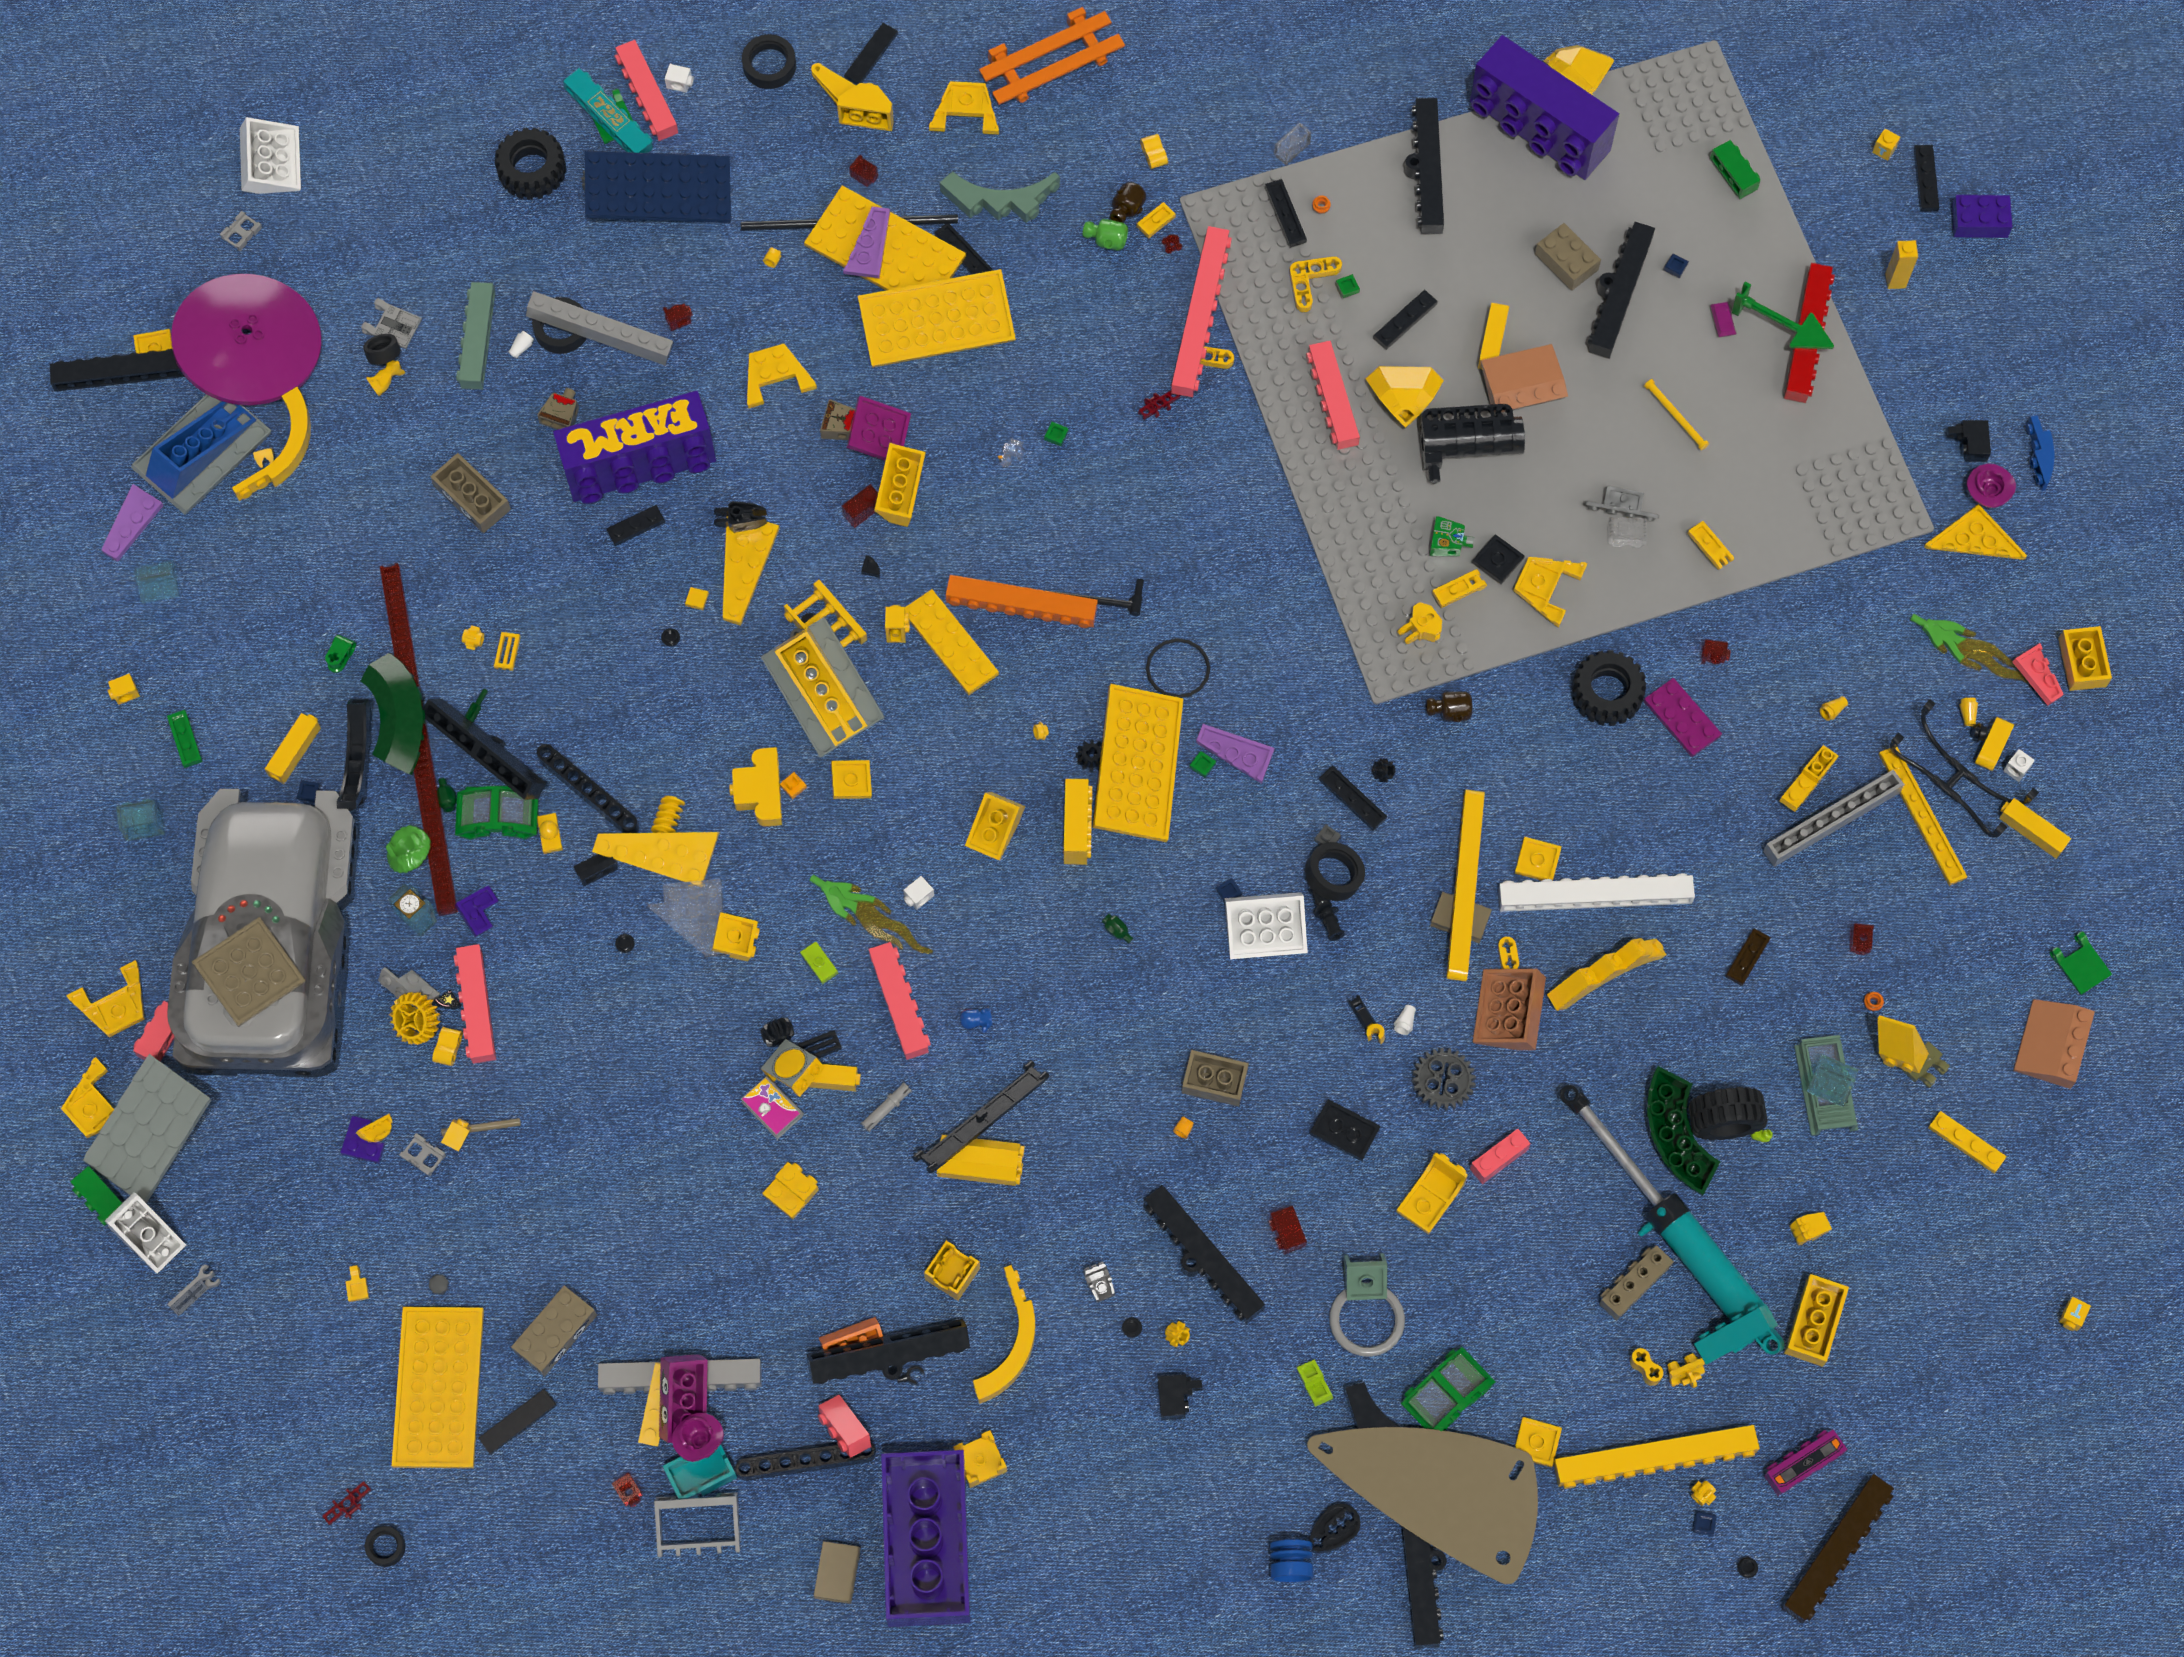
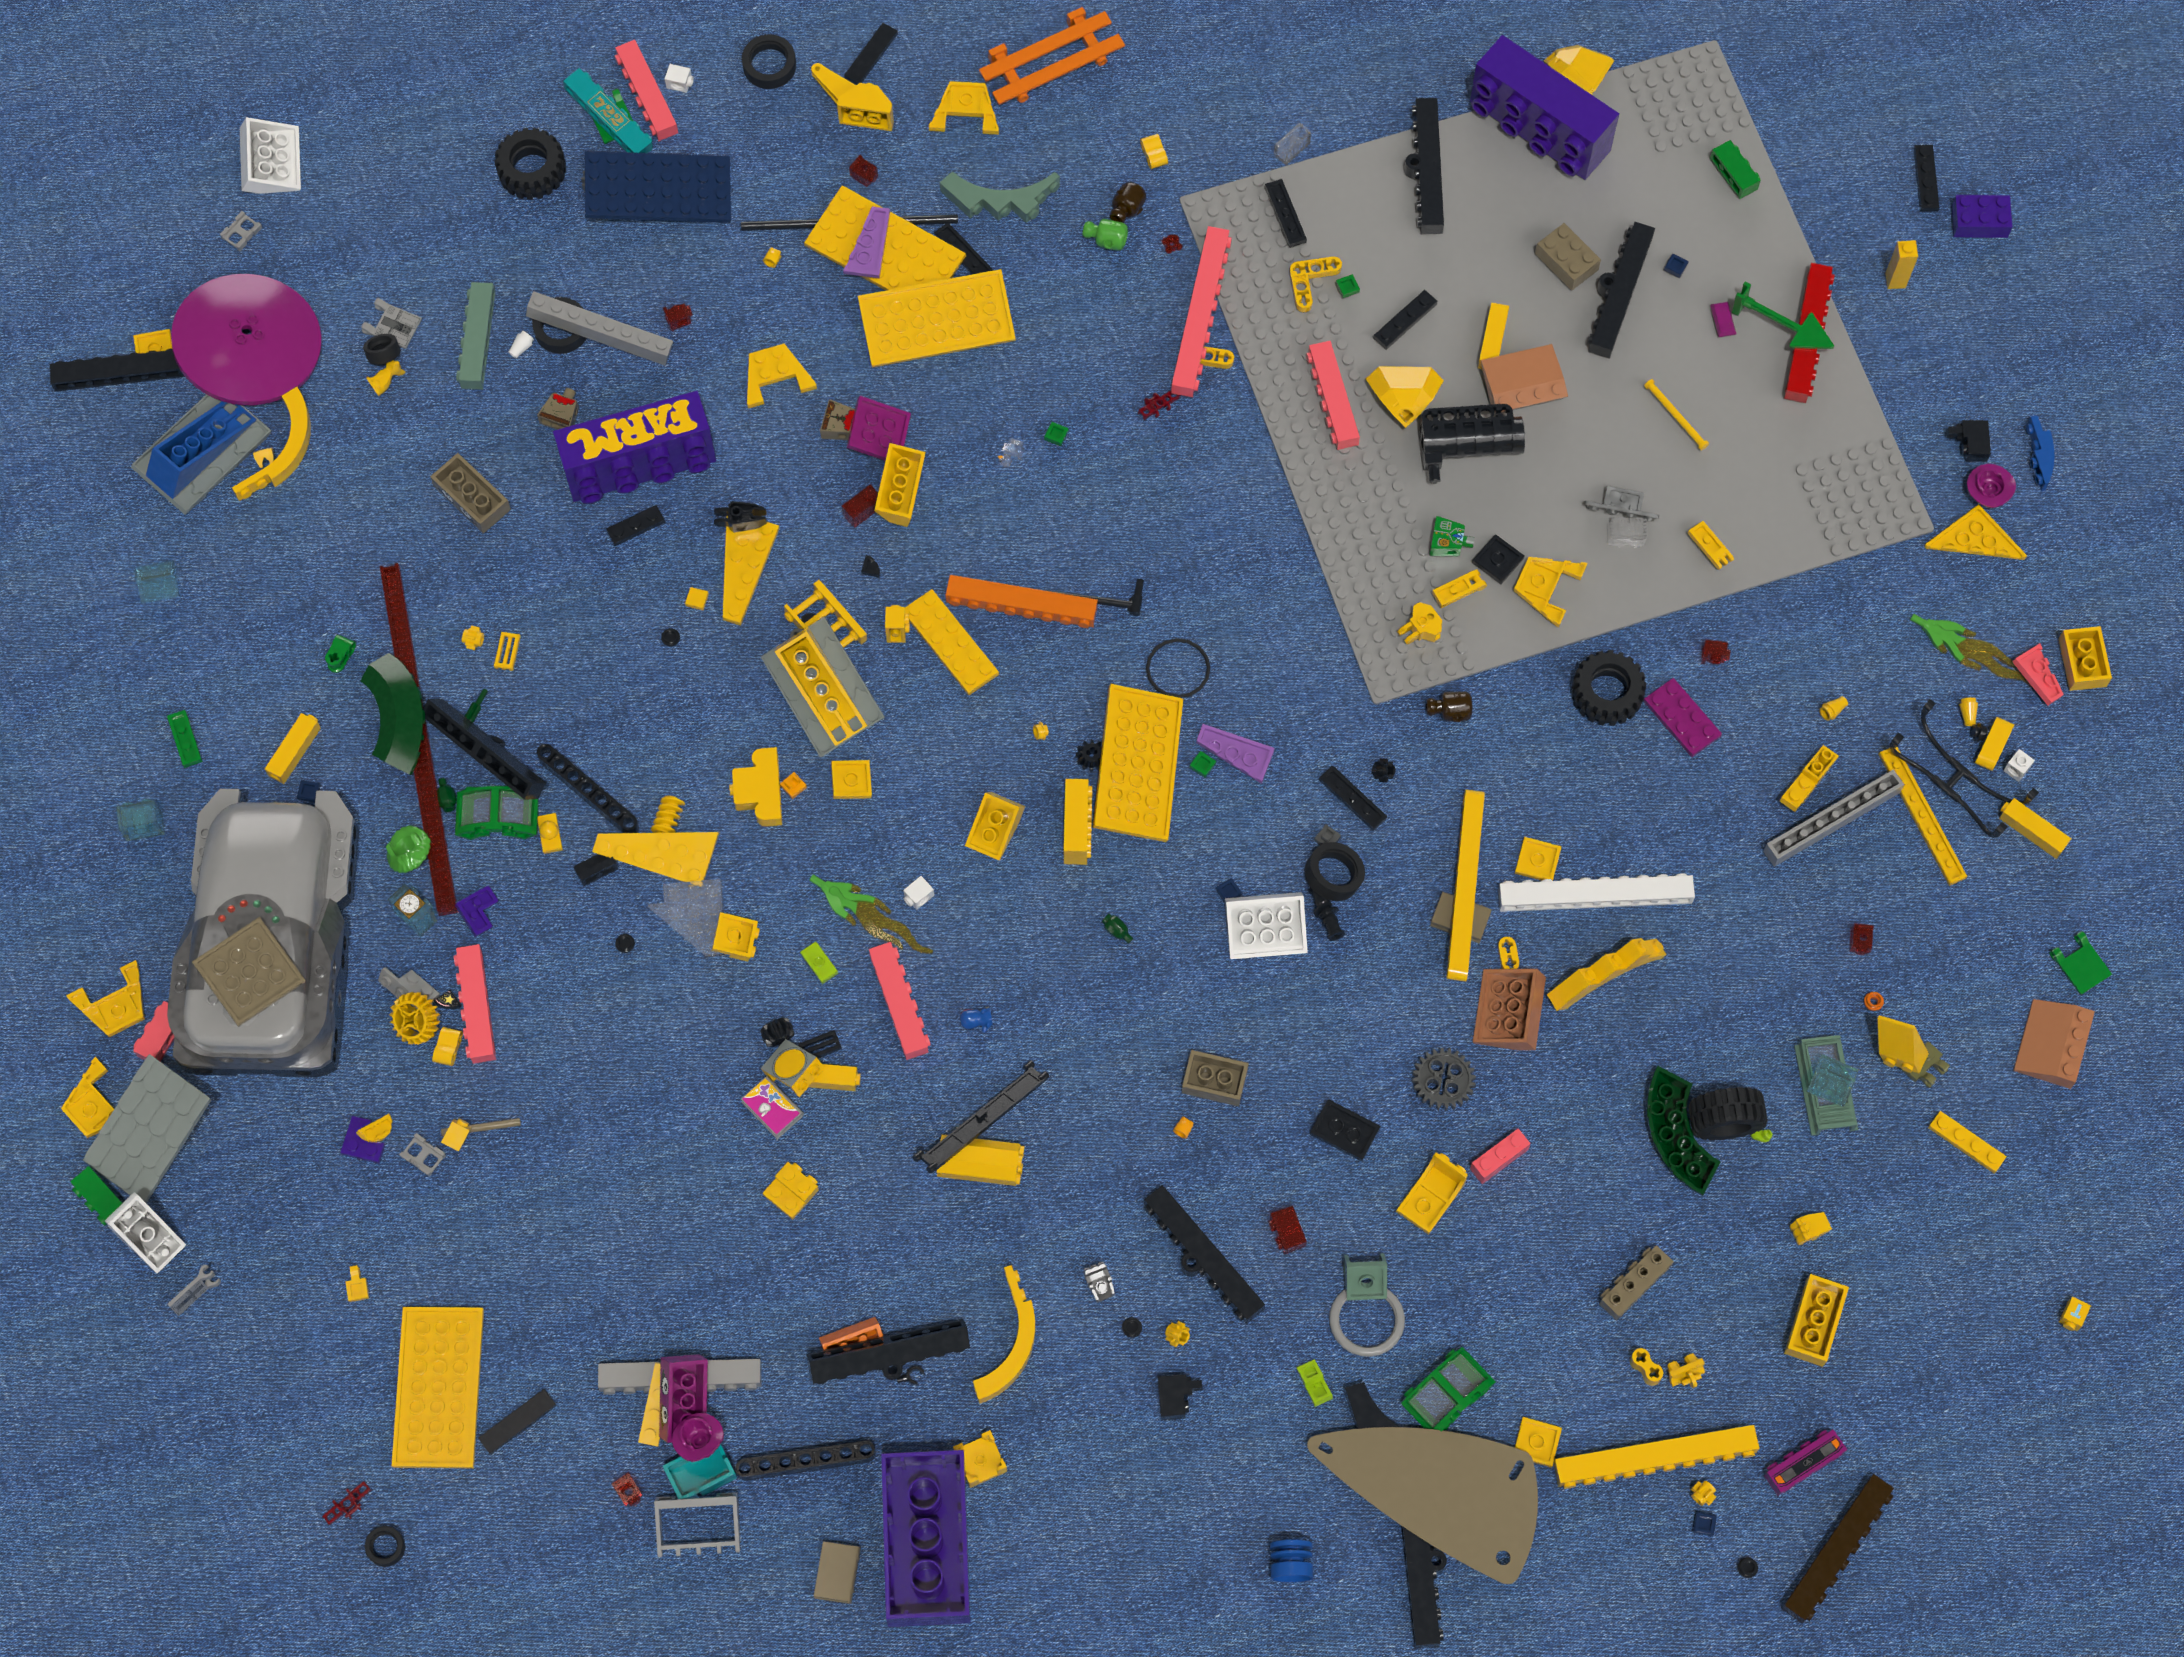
medium lavender wing [101,484,164,562] -> none
yellow brick [108,673,140,705] -> none
black arch [336,699,371,811] -> none
dark grey tile [429,1275,449,1295] -> none
dark tan brick [511,1285,597,1377] -> none
coral brick [818,1395,871,1458] -> none
light grey pin [861,1082,912,1132] -> none
yellow piece [924,1240,980,1301] -> none
yellow plate [1137,202,1176,238] -> none
black piece [1309,1503,1361,1553] -> none
orange plate [1312,195,1331,213] -> none
black piece [1347,995,1385,1044] -> none
white cone [1394,1005,1416,1035] -> none
teal piece [1560,1085,1785,1355] -> none
teal brick [1694,1304,1778,1365] -> none
dark brown tile [1725,928,1771,986] -> none
yellow brick [1872,129,1900,161] -> none

